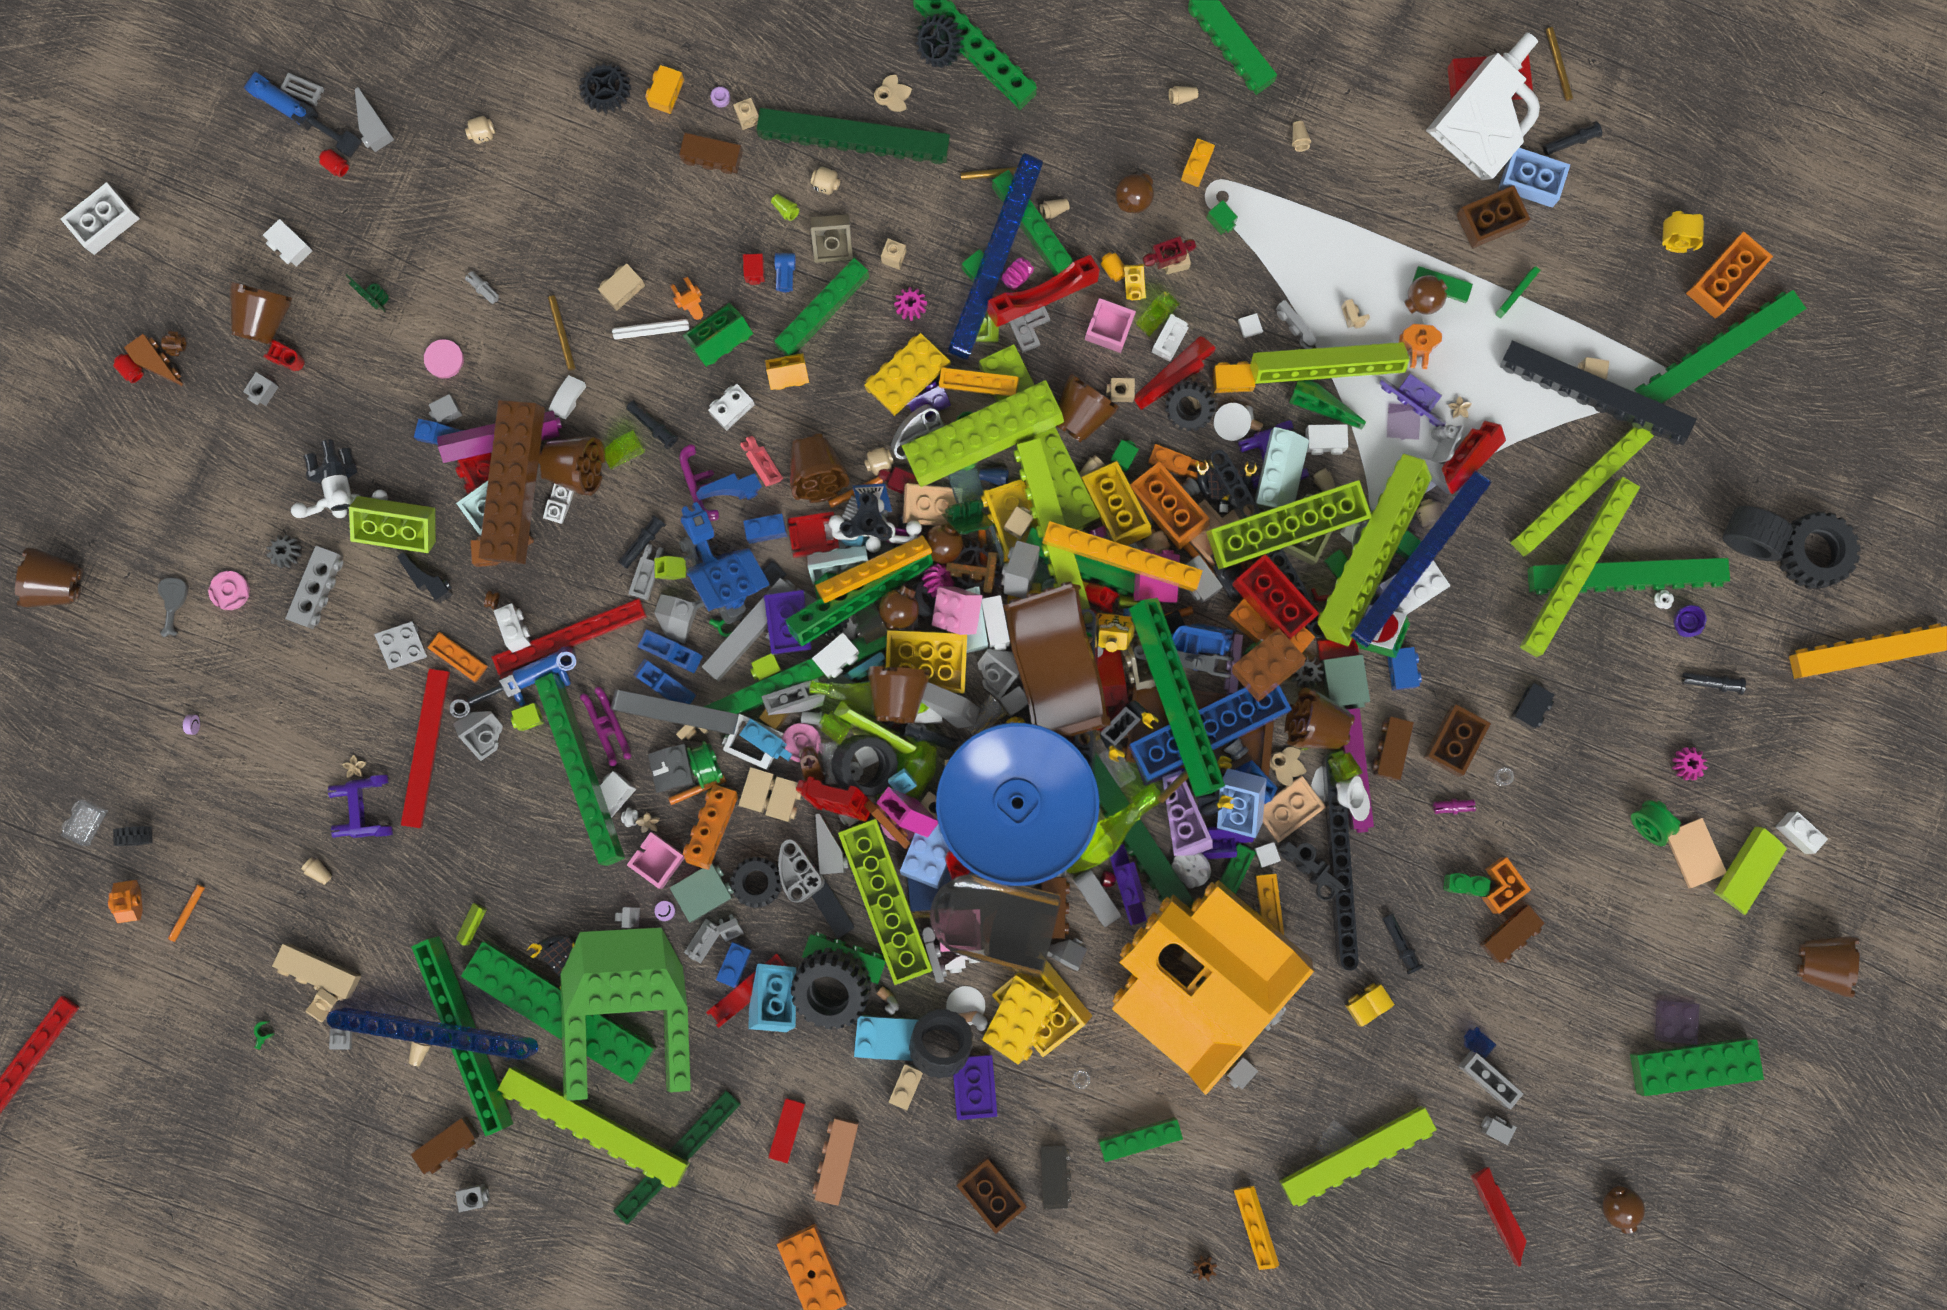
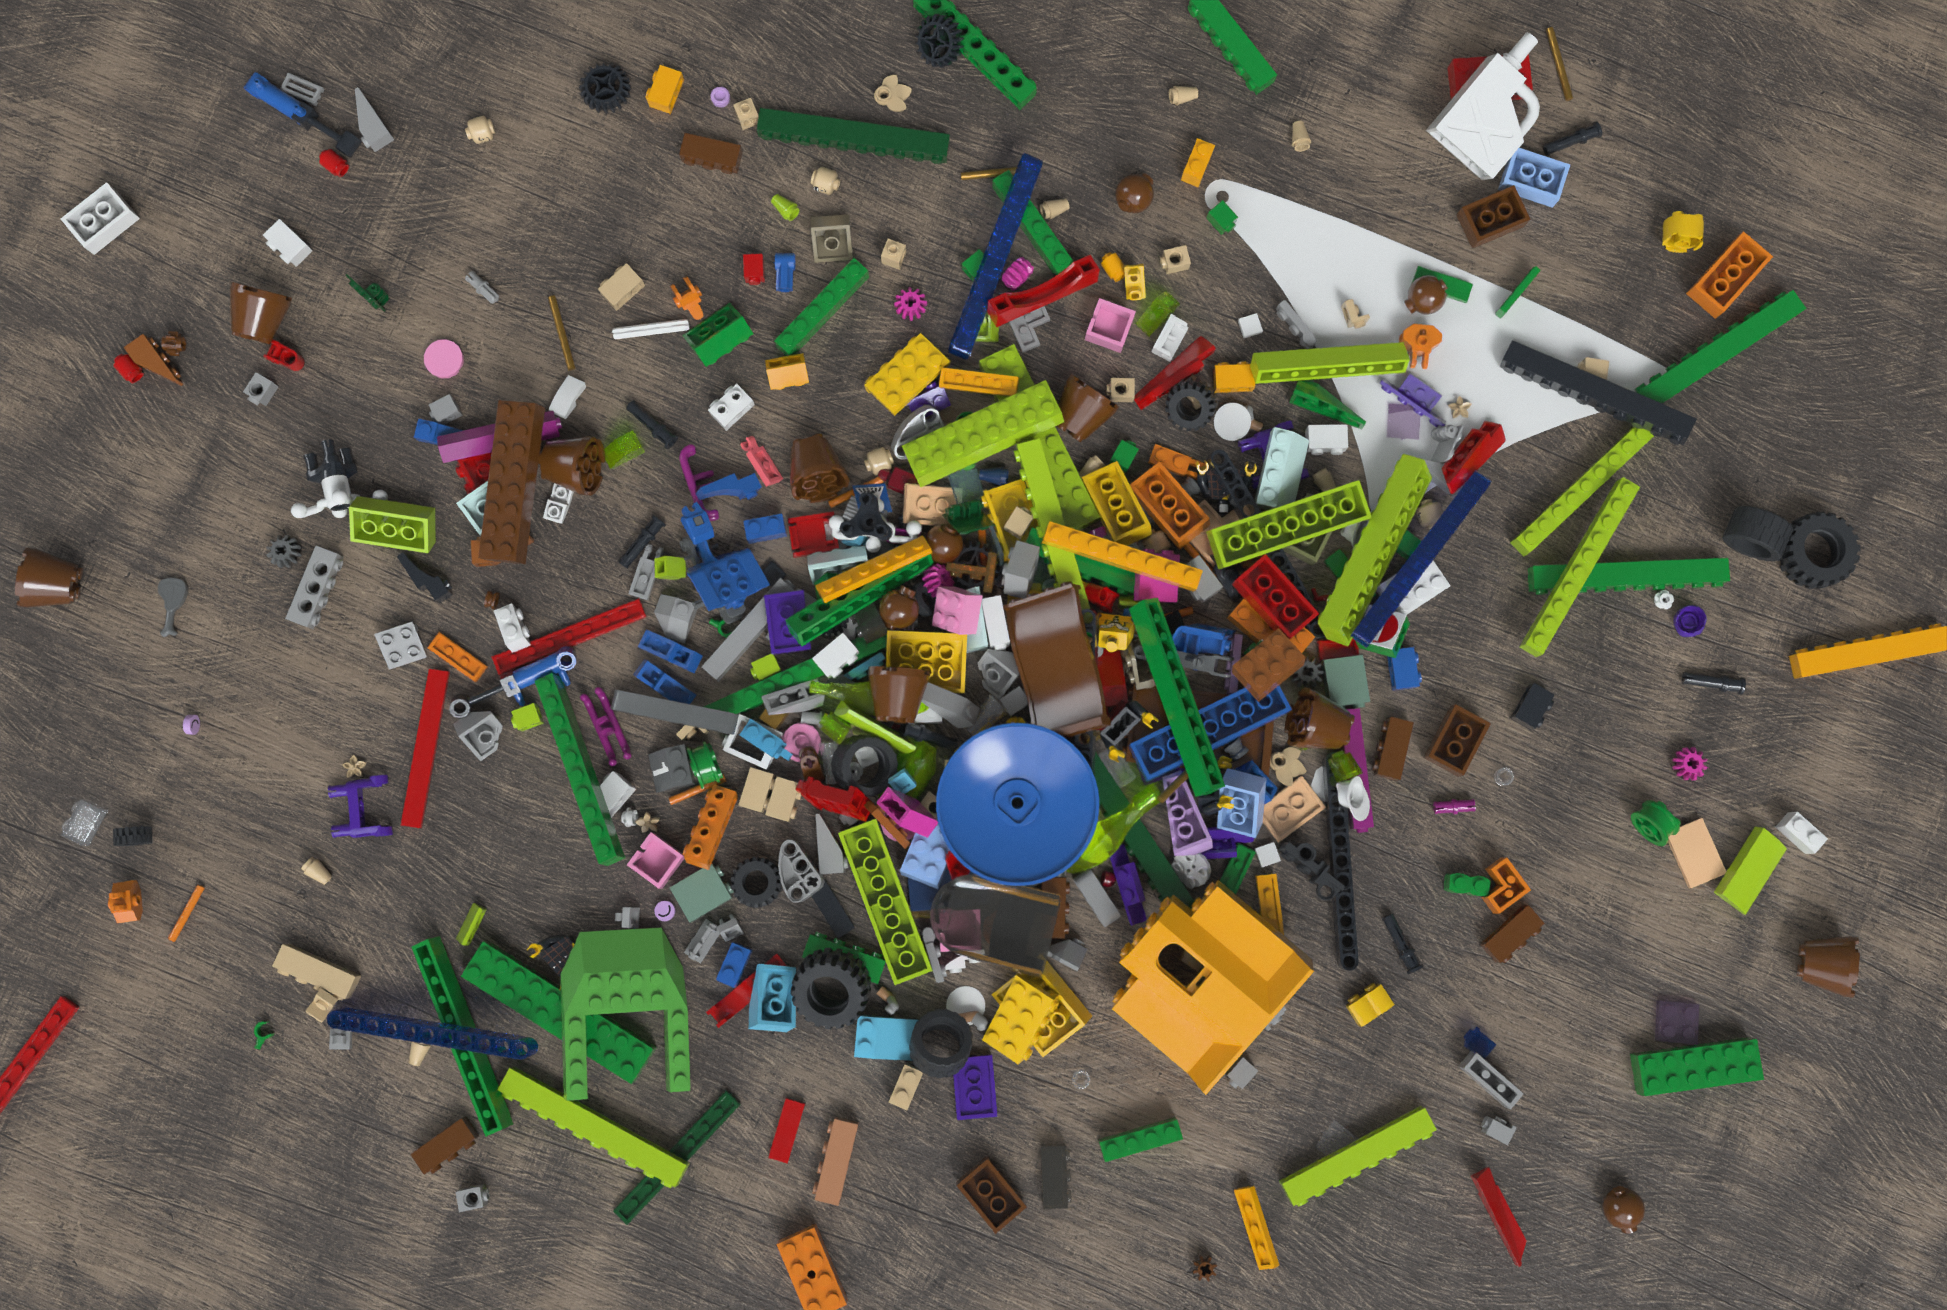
bright pink tile [208,571,250,610] -> none
dark red piece [1142,236,1196,269] -> none

